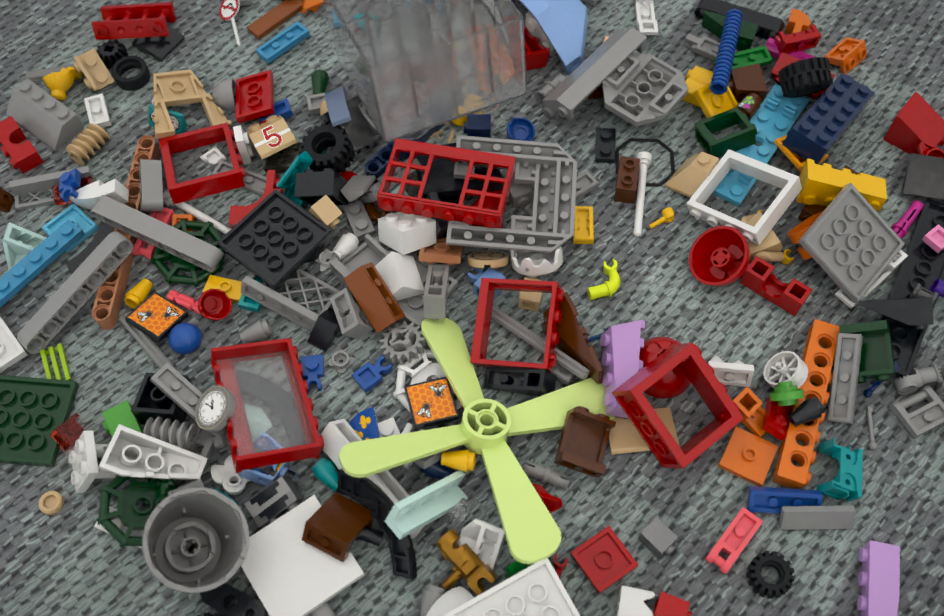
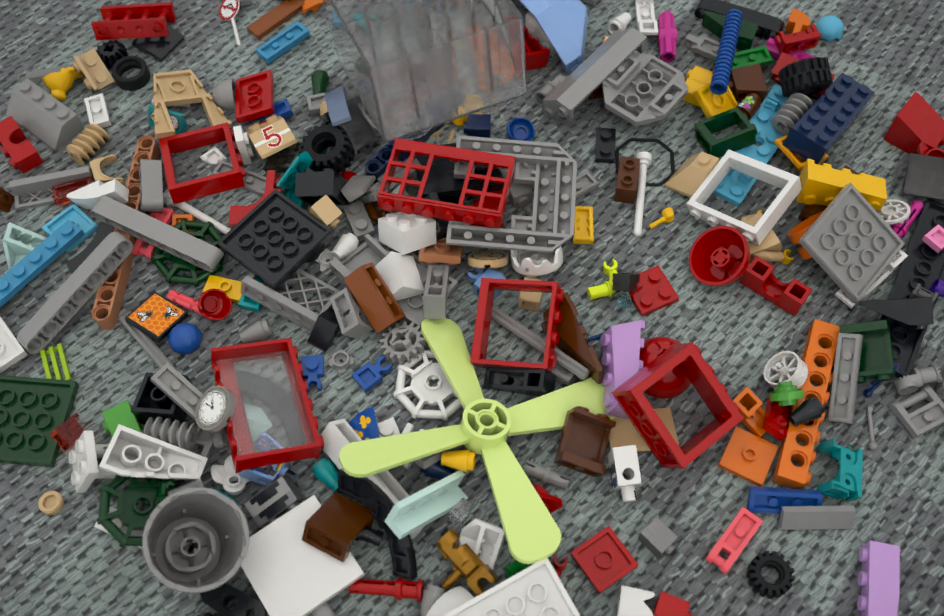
blue plate [59,168,81,203] -> none
yellow cone [124,278,153,309] -> none
tile [404,377,459,429] -> none
white tile [708,355,754,387] -> none
orange bracket [824,37,867,75] -> none
none -> tan helmet [89,154,125,185]
none -> red pin [349,578,424,602]
none -> white torso [607,445,641,503]
none -> white cone [608,12,631,34]
none -> pearl dark grey piece [612,273,640,308]
none -> red plate [626,265,679,317]
none -> dark pink piece [657,11,678,62]
none -> light grey piece [771,93,813,135]
none -> medium azure hair [816,15,844,42]
none -> white wheel [876,199,910,225]

